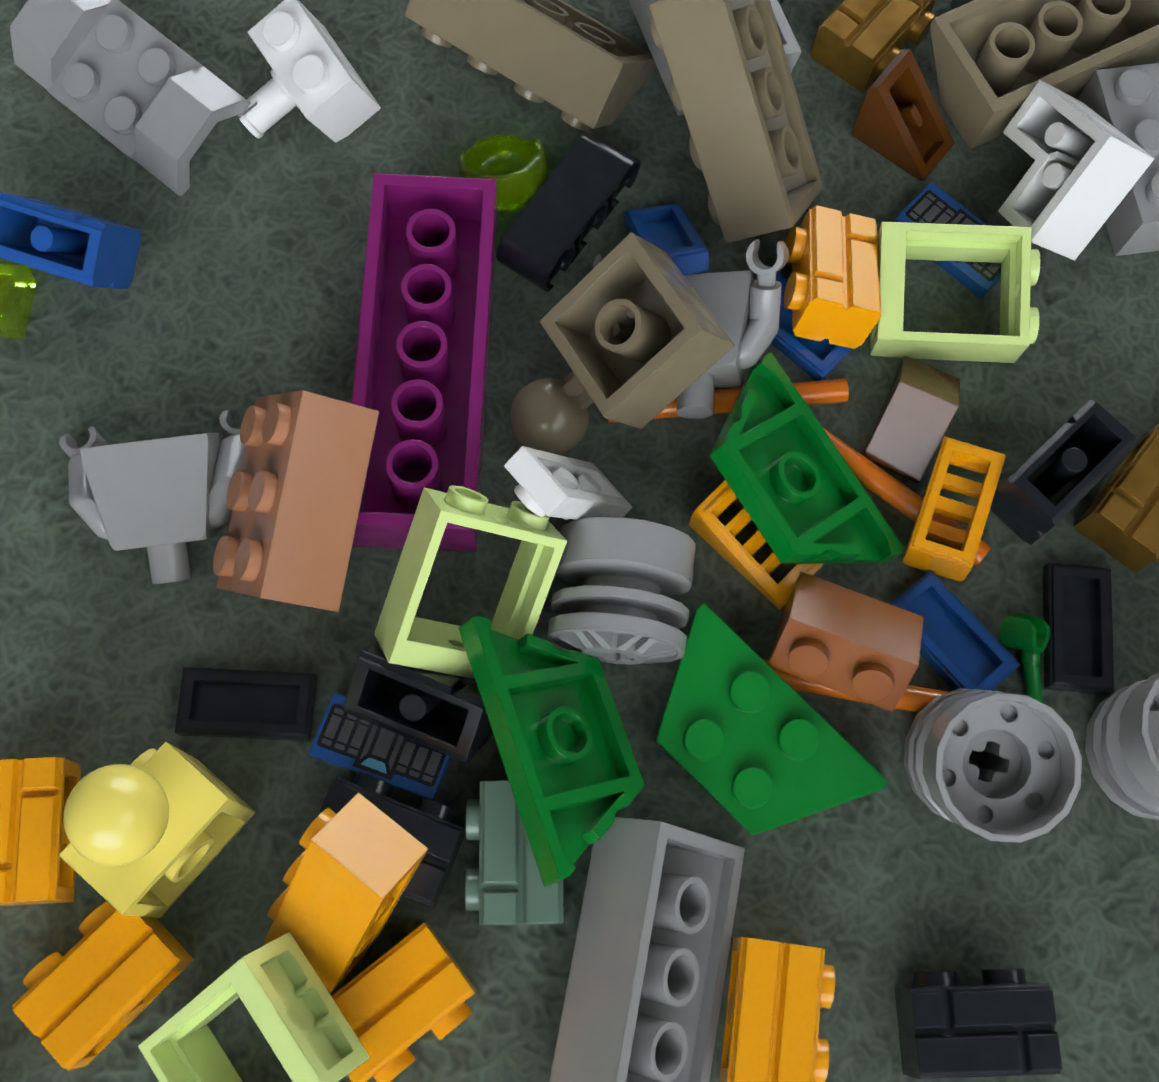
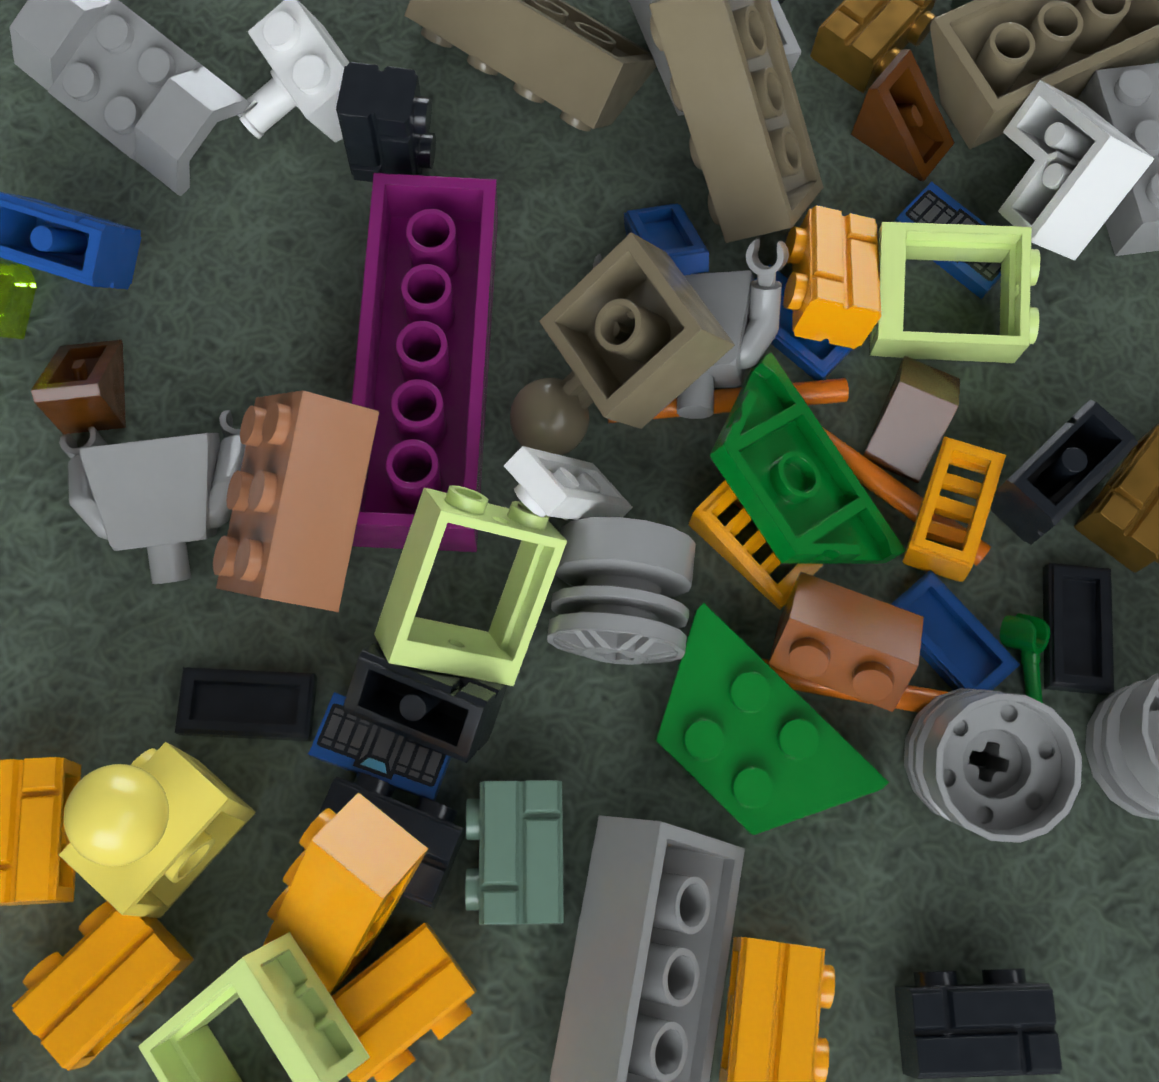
green wing [458,616,645,887] -> none
clear neon green hair [459,133,548,212] -> none
black beam [496,130,641,292] -> none
none -> reddish brown slope [31,340,126,434]
none -> black brick [336,61,436,182]

